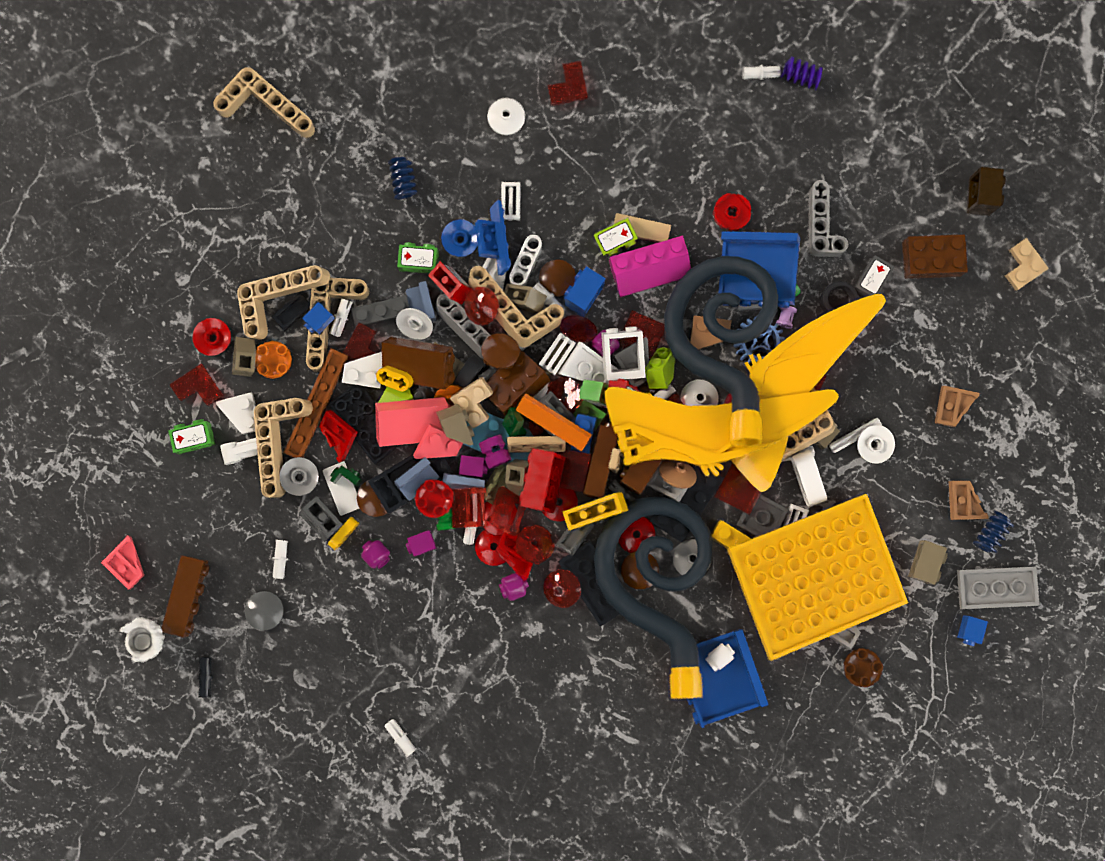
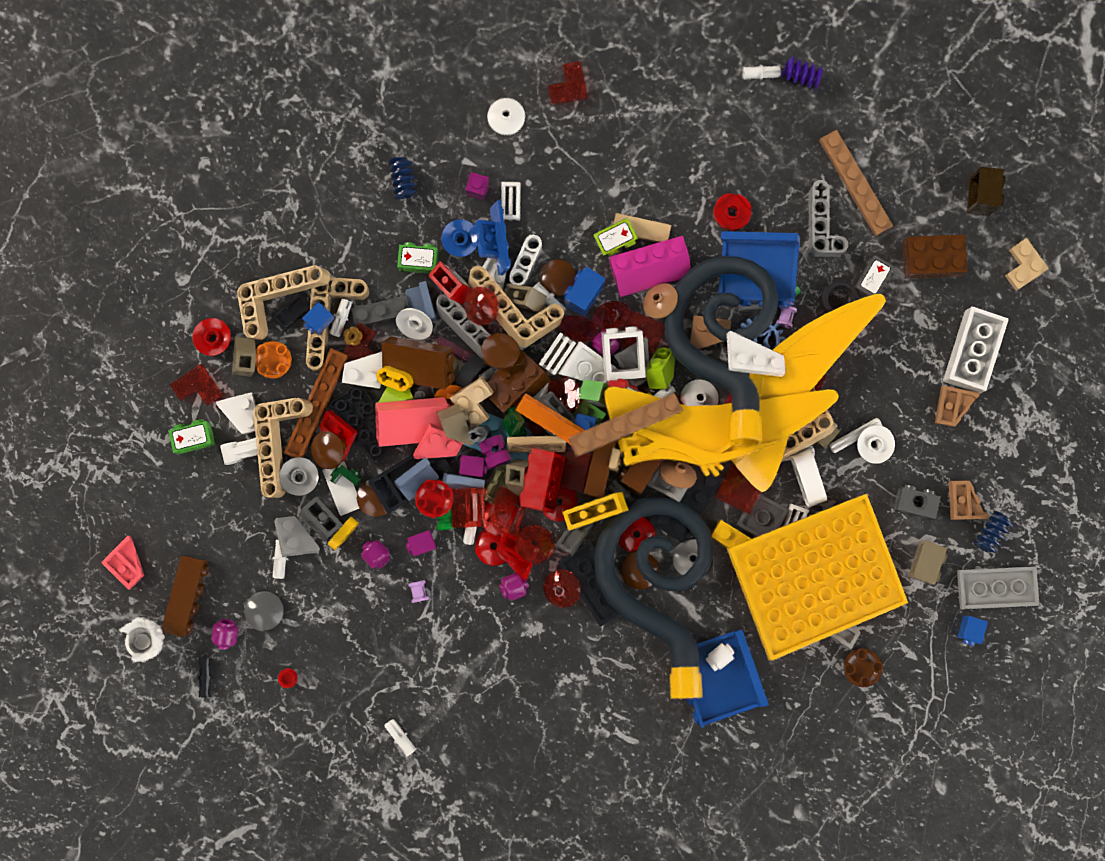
tan beam [213,68,315,138] -> none
none -> magenta head [211,619,238,650]
none -> light grey wing [274,516,320,557]
none -> red plate [278,668,298,688]
none -> reddish brown dish [311,431,346,469]
none -> pearl gold plate [344,327,362,346]
none -> lavender bush [408,580,429,603]
none -> clear pink tile [436,336,472,362]
none -> magenta brick [465,172,490,201]
none -> dark grey pin [468,426,491,442]
none -> medium nougat plate [568,393,683,457]
none -> clear red dish [593,301,630,331]
none -> medium nougat dish [643,283,678,319]
none -> white wing [727,331,785,377]
none -> medium nougat plate [819,130,893,237]
none -> dark grey brick [893,485,941,520]
none -> white brick [943,307,1008,393]

